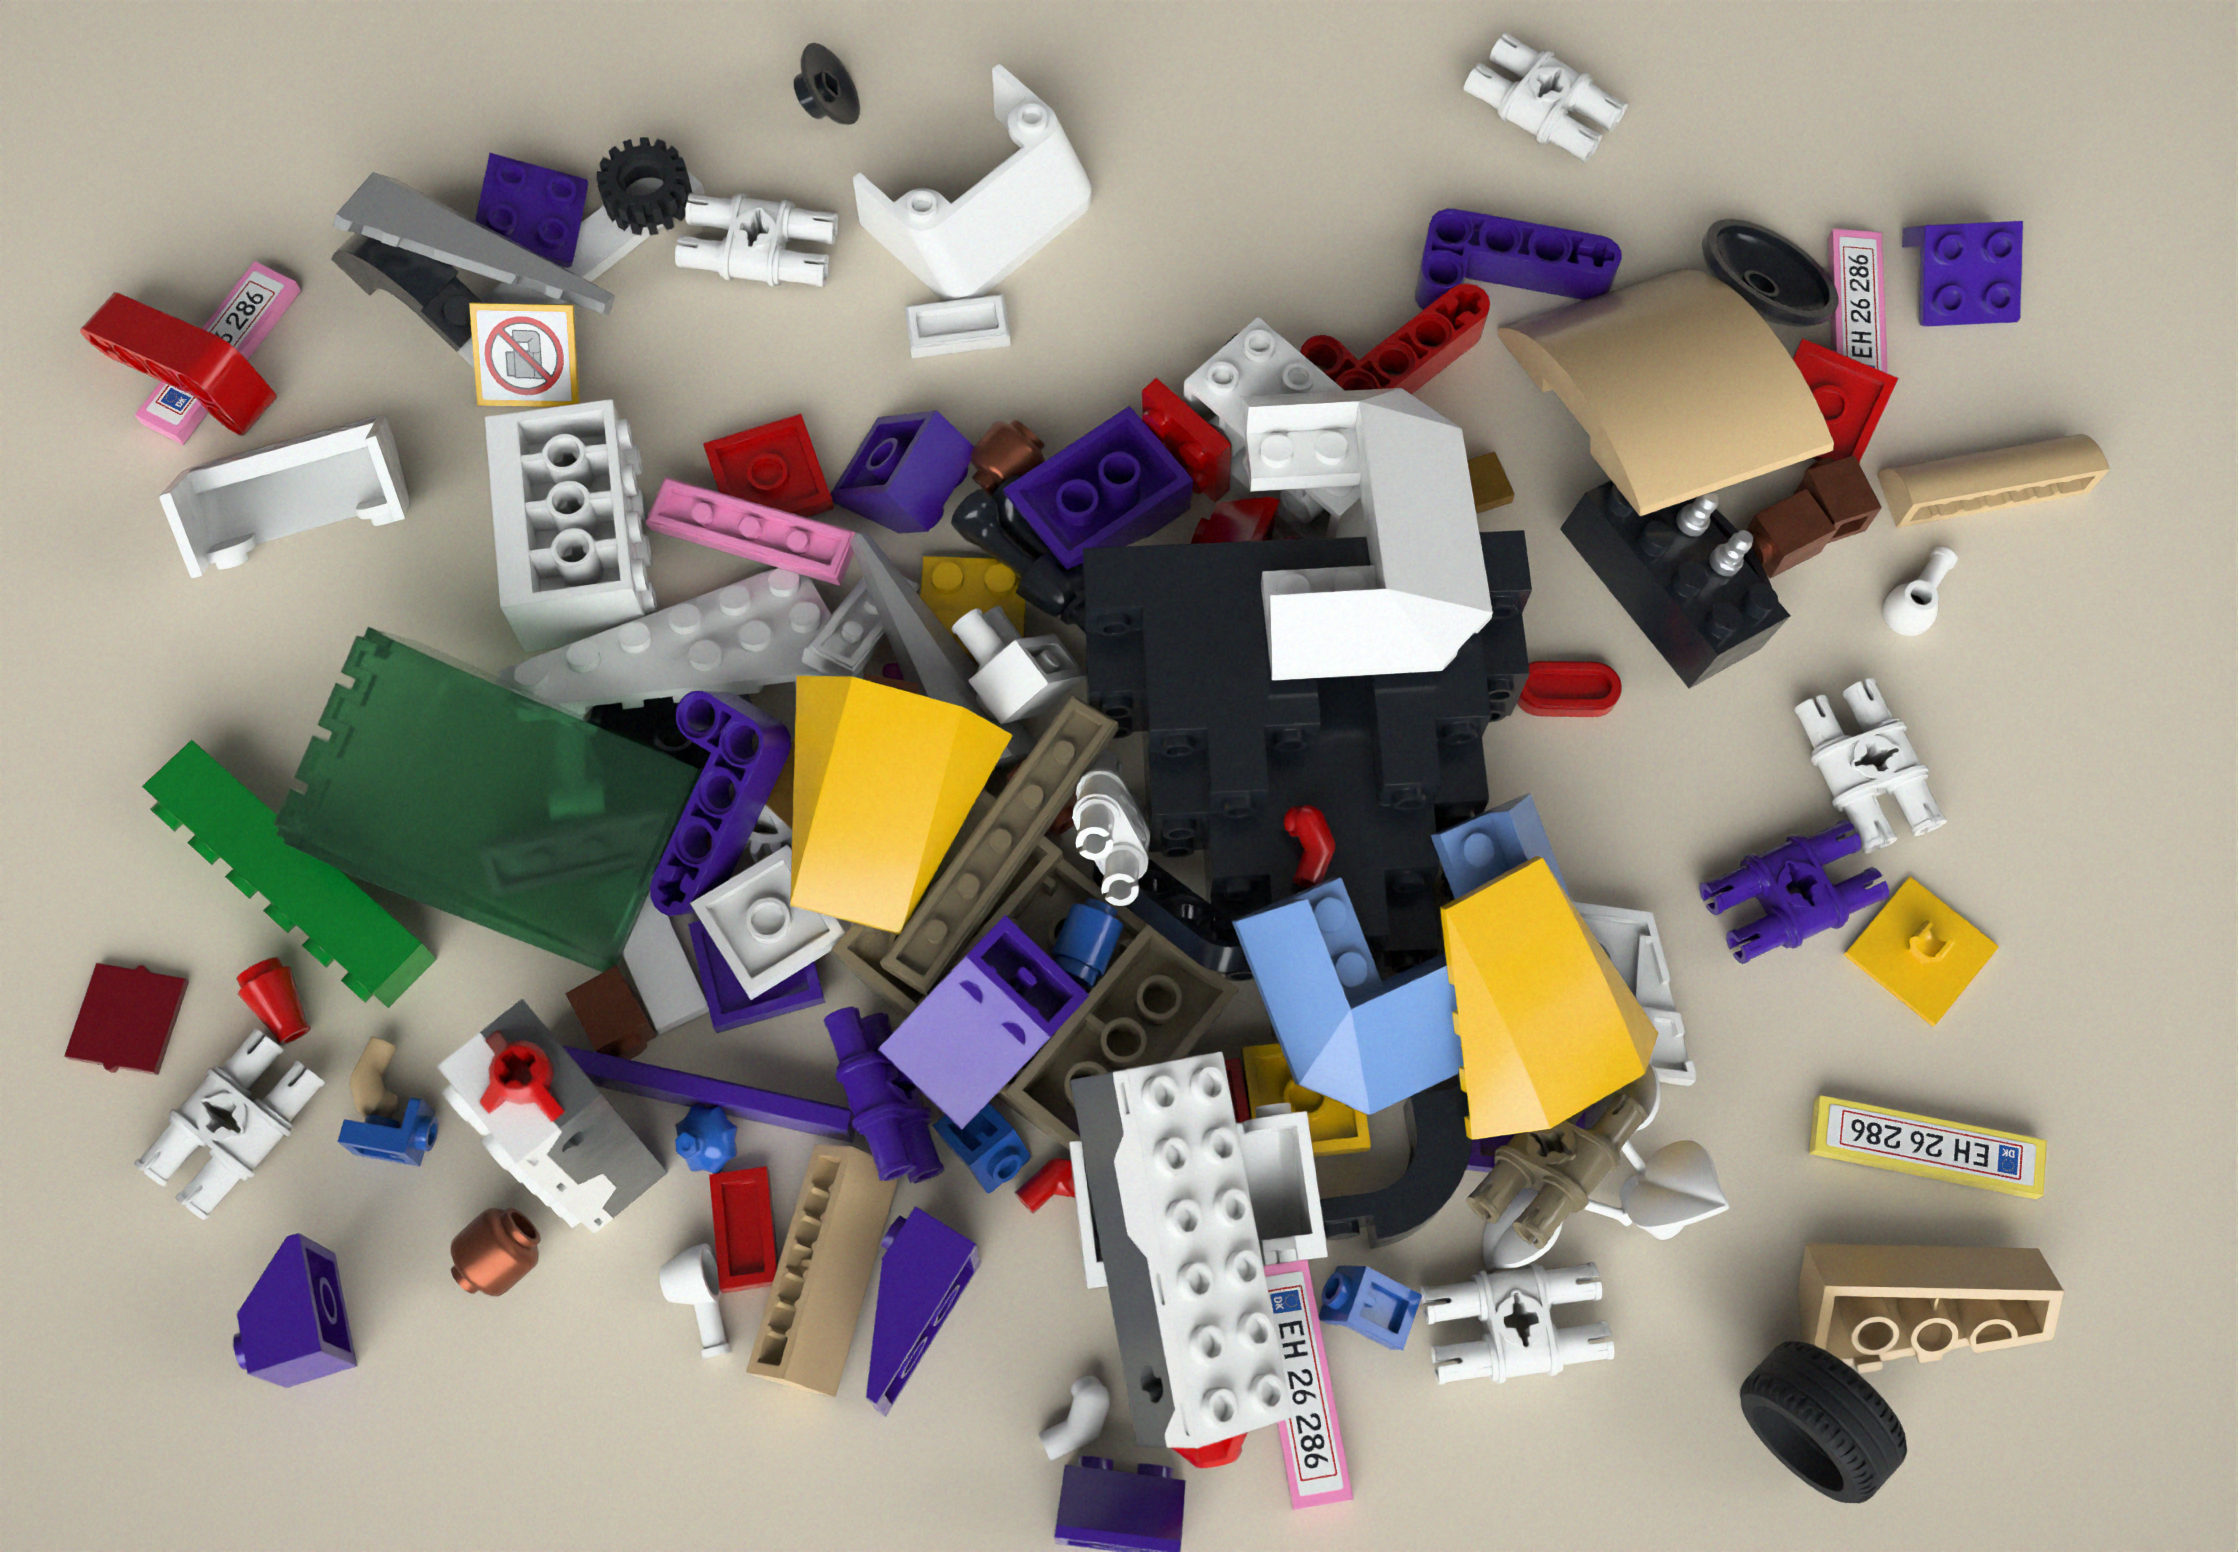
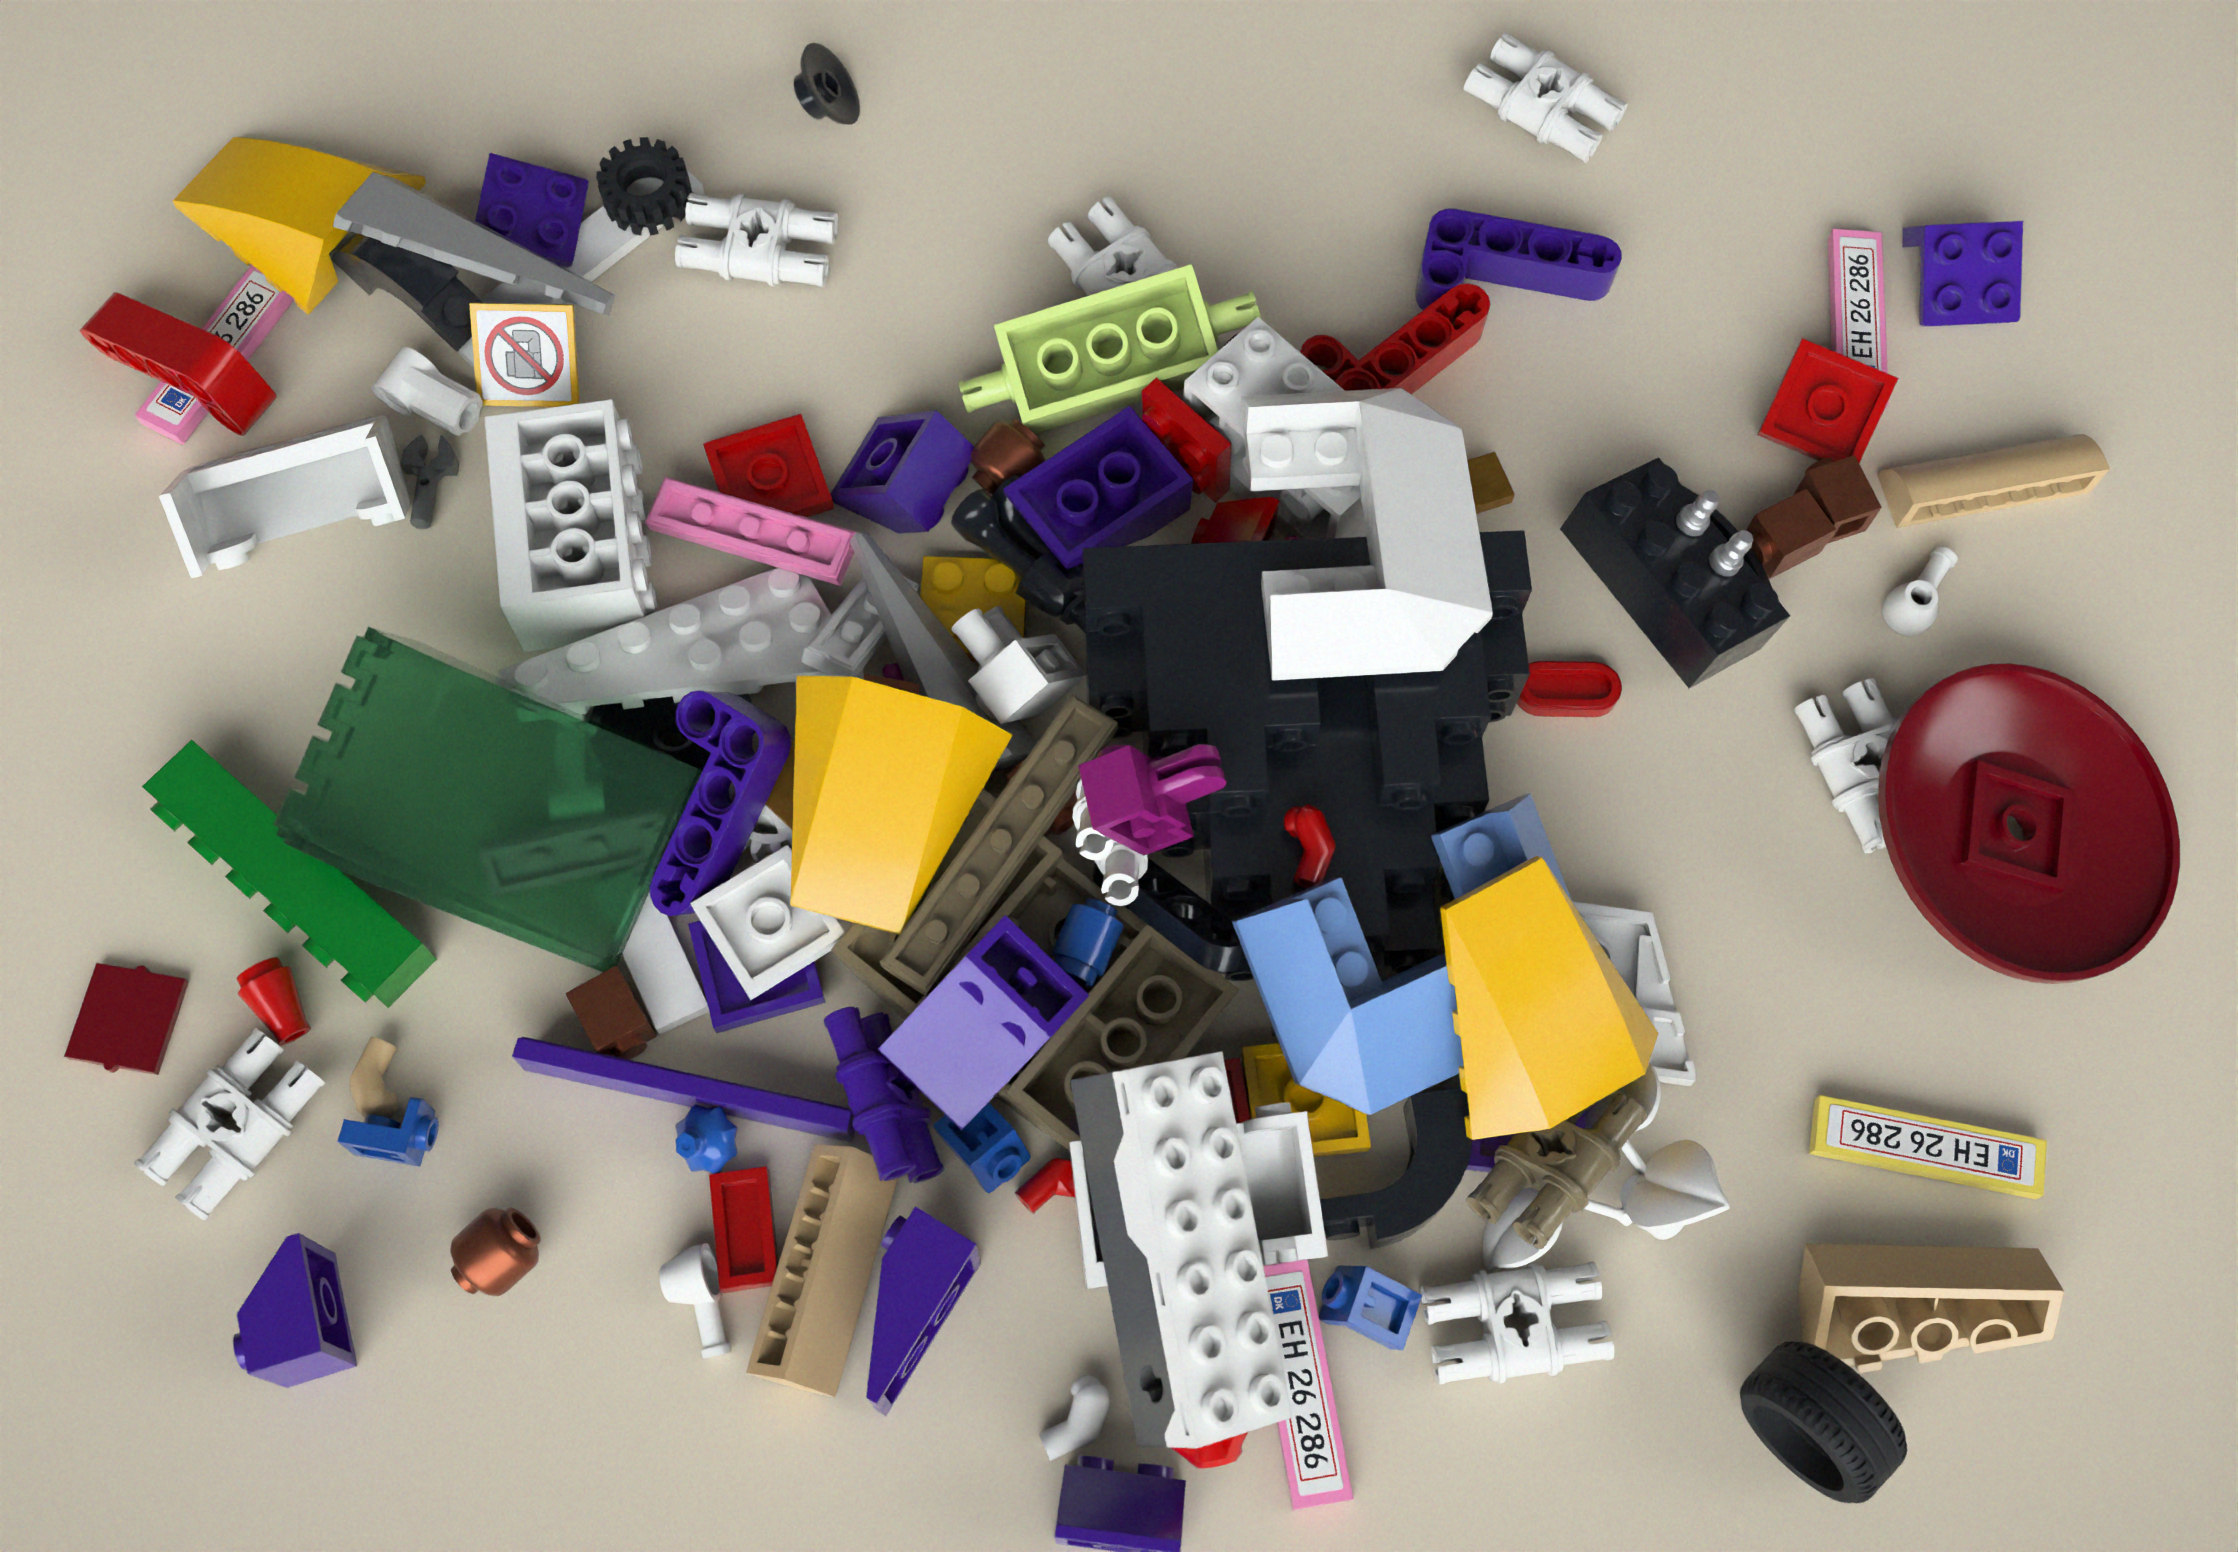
piece [437,999,667,1234] -> none
white windscreen [853,63,1092,301] -> none
white tile [905,294,1011,358] -> none
tan slope [1498,269,1834,516] -> none
dark purple pin [1699,819,1889,964] -> none
black dish [1702,219,1839,327] -> none
yellow piece [1844,876,1999,1027] -> none
none -> yellow wedge [172,137,426,315]
none -> white piece [371,347,483,436]
none -> dark grey bar [401,435,460,529]
none -> yellowish green brick [958,264,1261,434]
none -> white pin [1048,196,1177,296]
none -> magenta brick [1078,745,1227,856]
none -> dark red dish [1878,663,2180,984]

